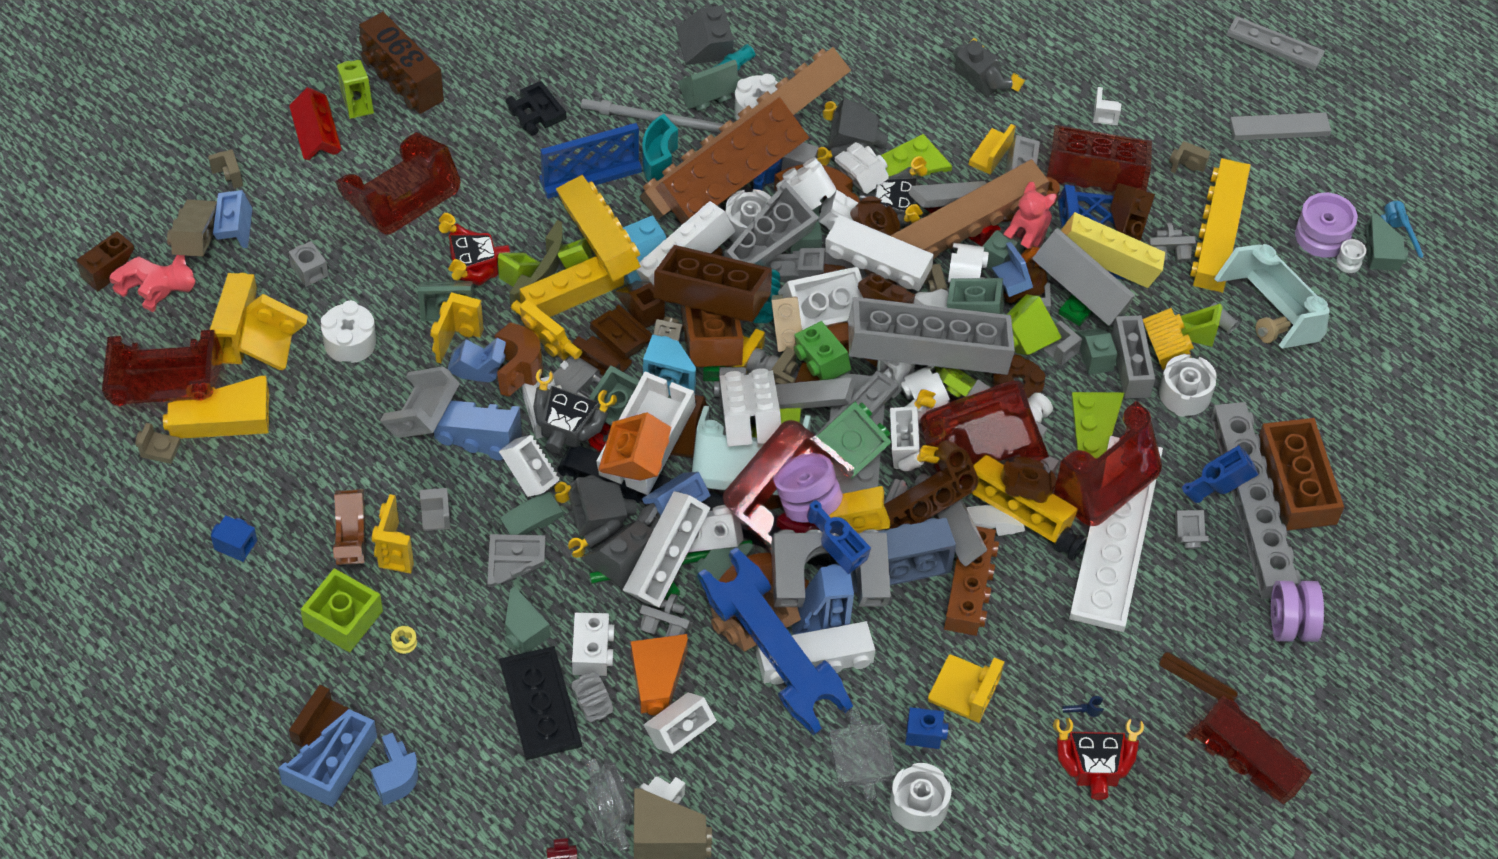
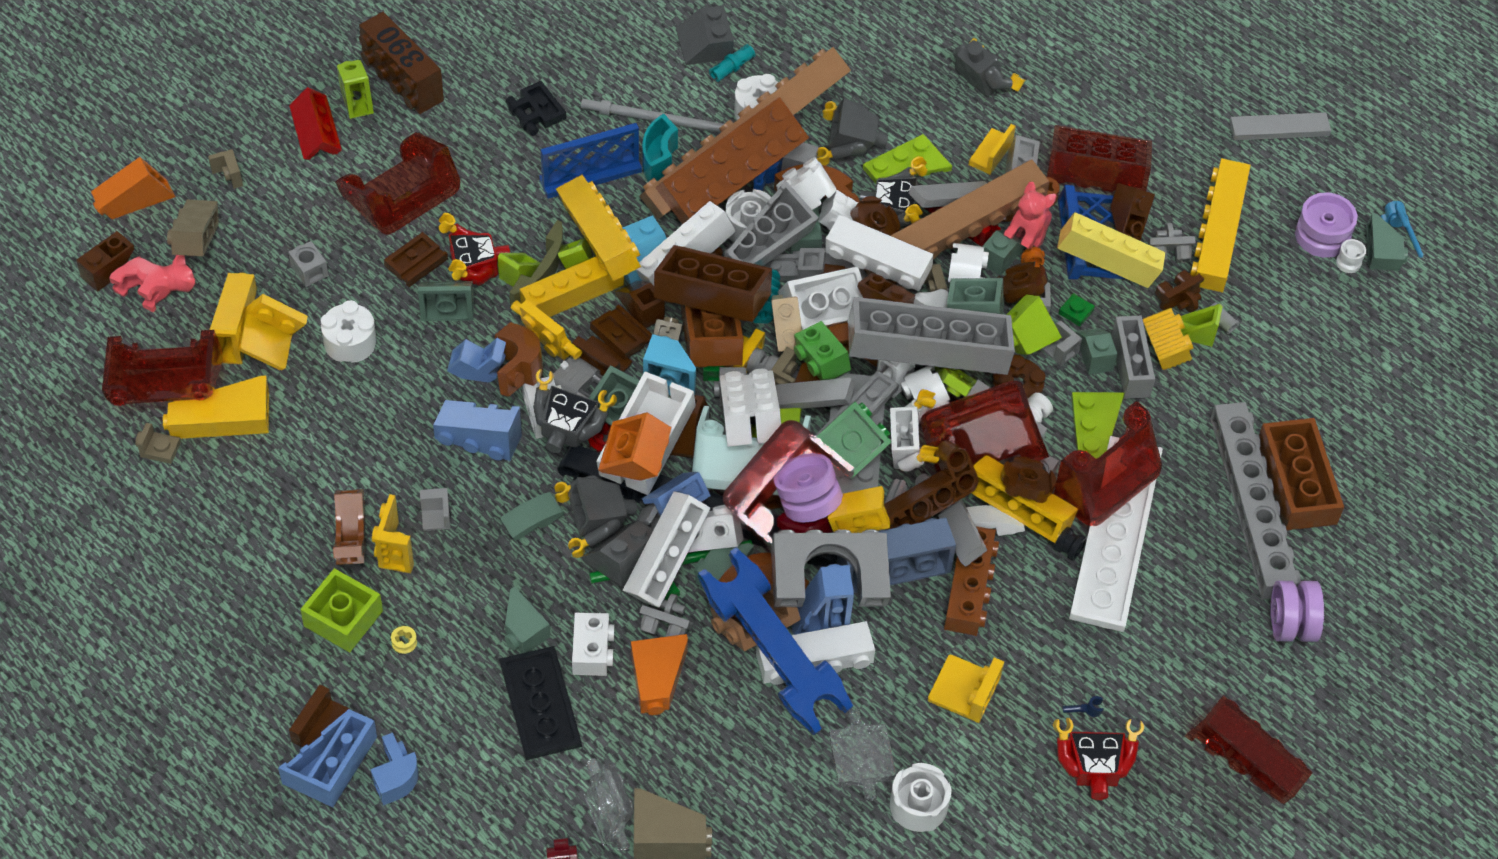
blue brick [211,515,257,562] -> none
medium blue panel [213,190,252,248] -> none
light grey panel [380,367,460,438] -> none
yellow bracket [430,292,484,363] -> none
light grey wing [487,534,546,587] -> none
white brick [499,435,560,497] -> none
light grey gear [571,672,613,723] -> none
white panel [640,777,685,804] -> none
white brick [644,692,717,754] -> none
sand green slope [678,60,738,111] -> none
blue piece [807,500,871,574] -> none
white brick [835,142,889,194] -> none
blue brick [905,707,948,749] -> none
medium blue panel [992,242,1033,297] -> none
light grey slope [1032,228,1135,326] -> none
white panel [1093,87,1121,125] -> none
white brick [1159,354,1216,417] -> none
reddish brown axle [1159,652,1238,705] -> none
dark tan bracket [1169,141,1211,173] -> none
light grey bracket [1175,510,1209,549] -> none
blue piece [1182,445,1259,503] -> none
light aqua windscreen [1214,244,1329,349] -> none
light grey tile [1226,16,1325,70] -> none
tan piece [1256,316,1291,343] -> none
none -> orange slope [91,157,175,219]
none -> reddish brown plate [384,232,448,287]
none -> reddish brown hips [1155,270,1204,313]

